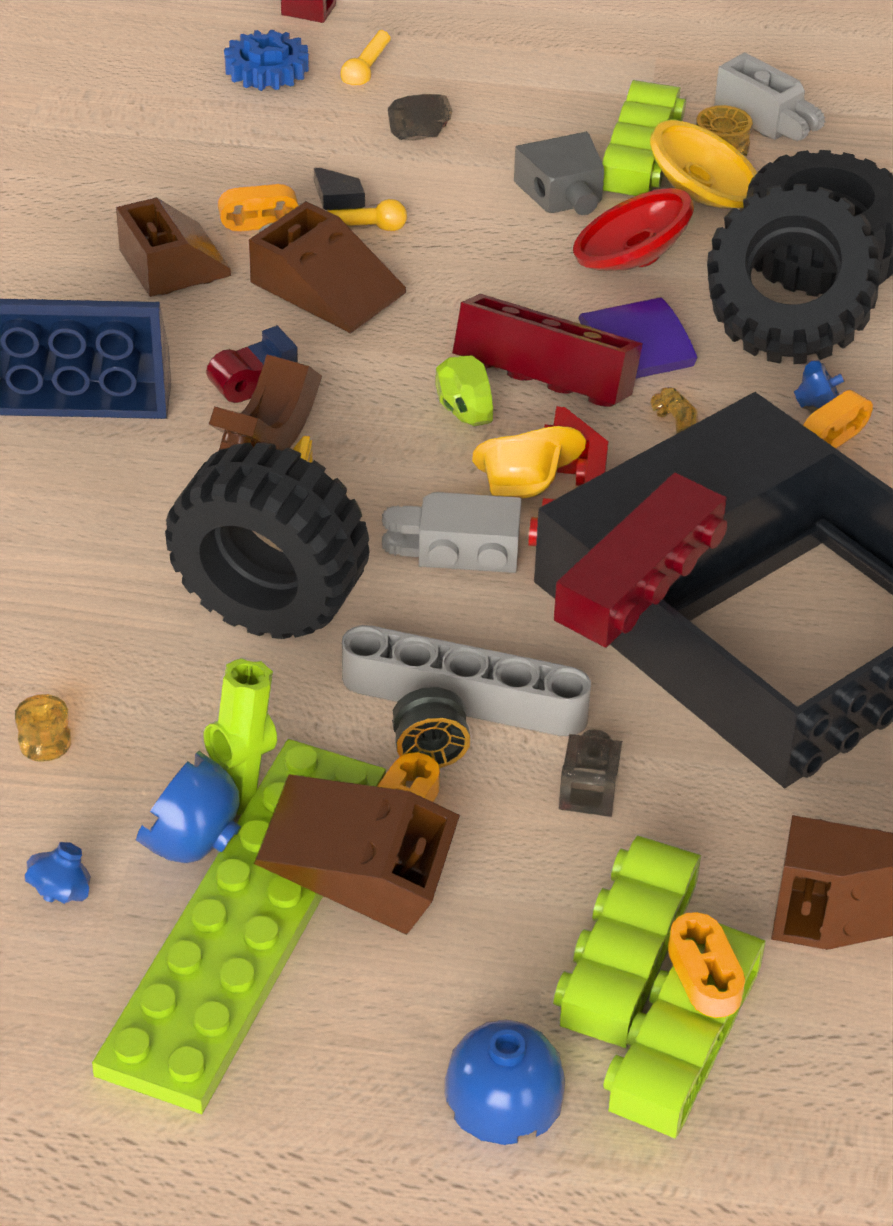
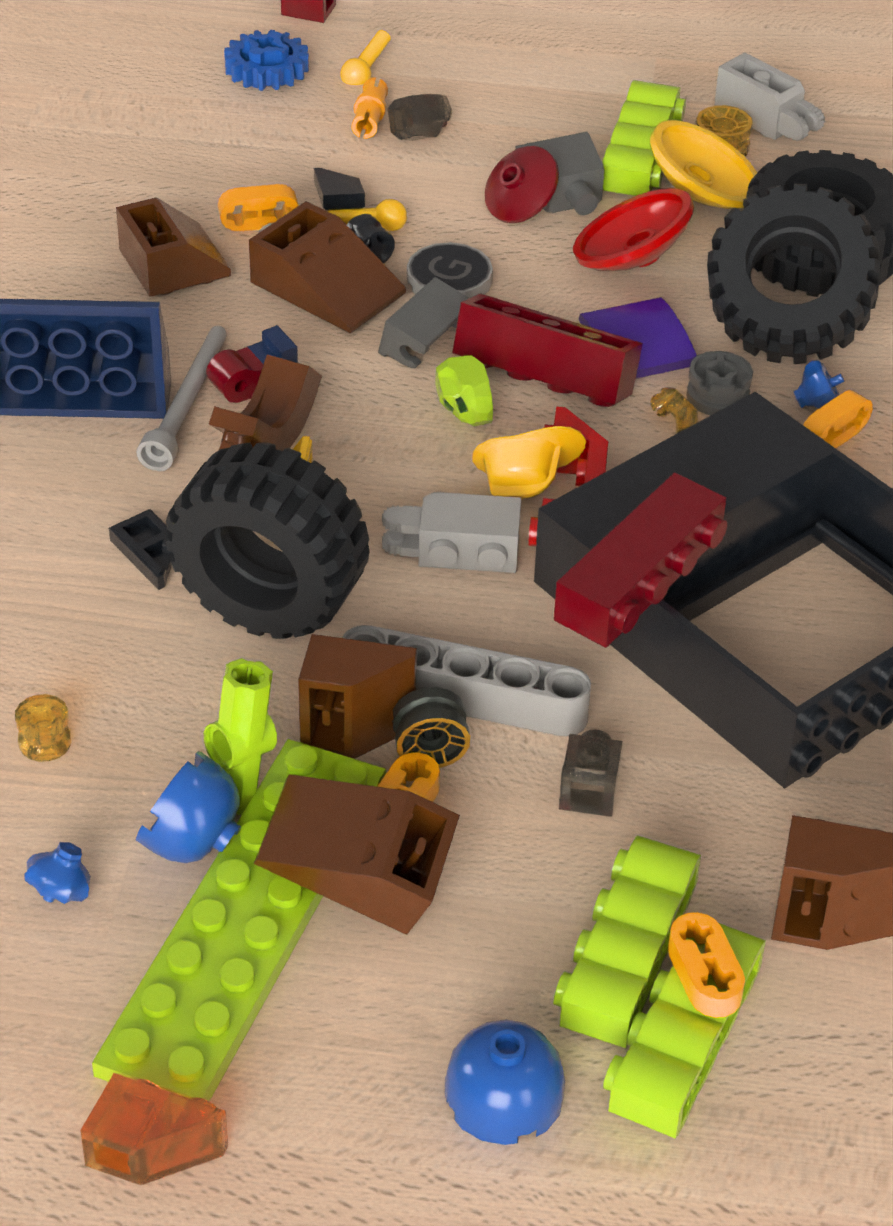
none -> clear orange slope [80,1073,228,1185]
none -> black tile [109,509,172,590]
none -> light grey piece [136,326,227,471]
none -> reddish brown slope [298,634,417,759]
none -> black wheel [347,214,395,264]
none -> light orange pin [351,77,388,139]
none -> dark grey hinge [378,277,469,368]
none -> black tile [407,242,493,298]
none -> dark red dish [485,146,559,223]
none -> dark grey wheel [686,351,753,416]

